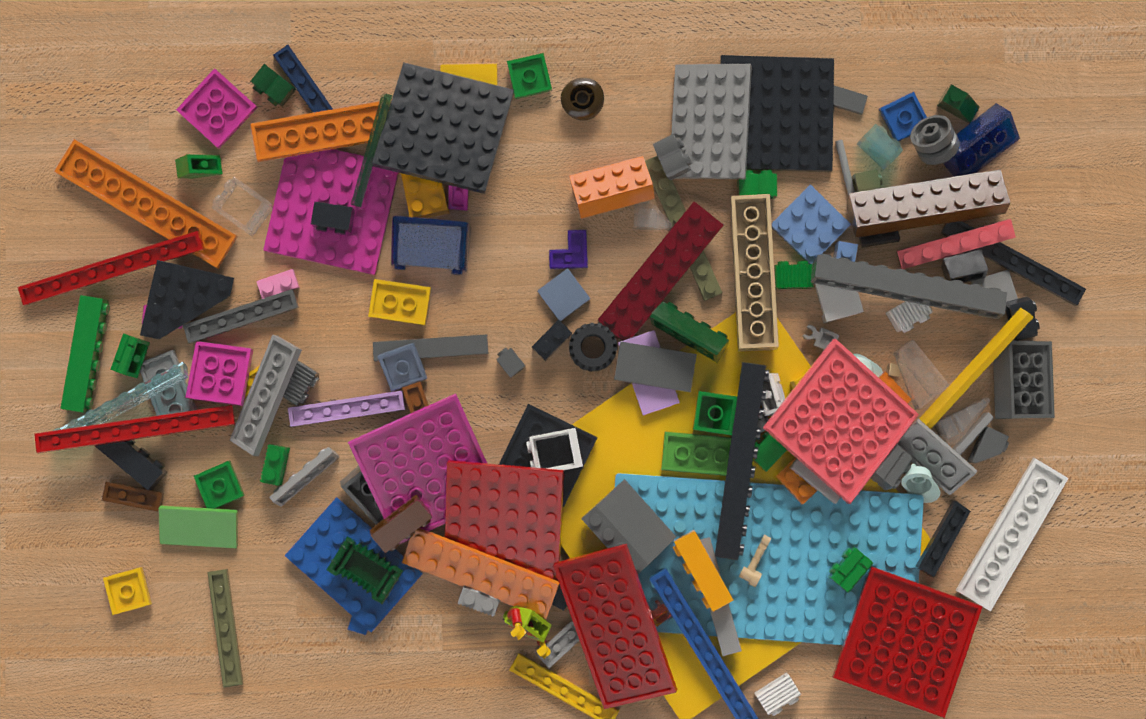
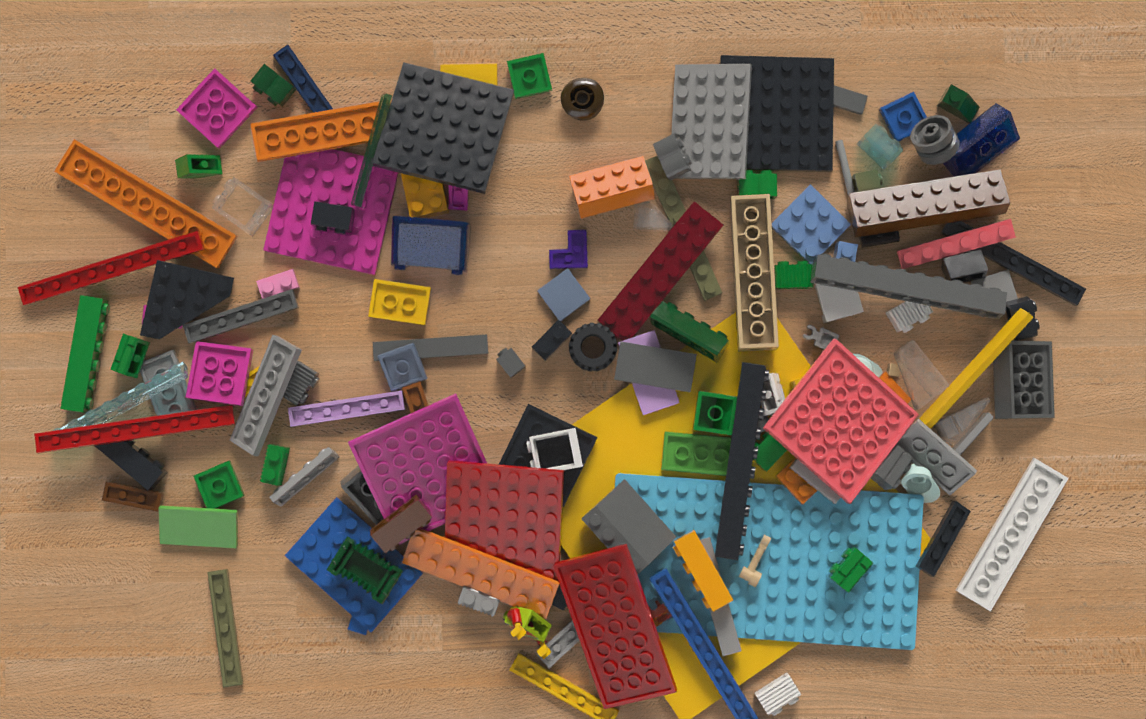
yellow plate [103,567,152,615] -> none
red plate [832,566,983,718] -> none
dark grey slope [967,427,1009,463] -> none

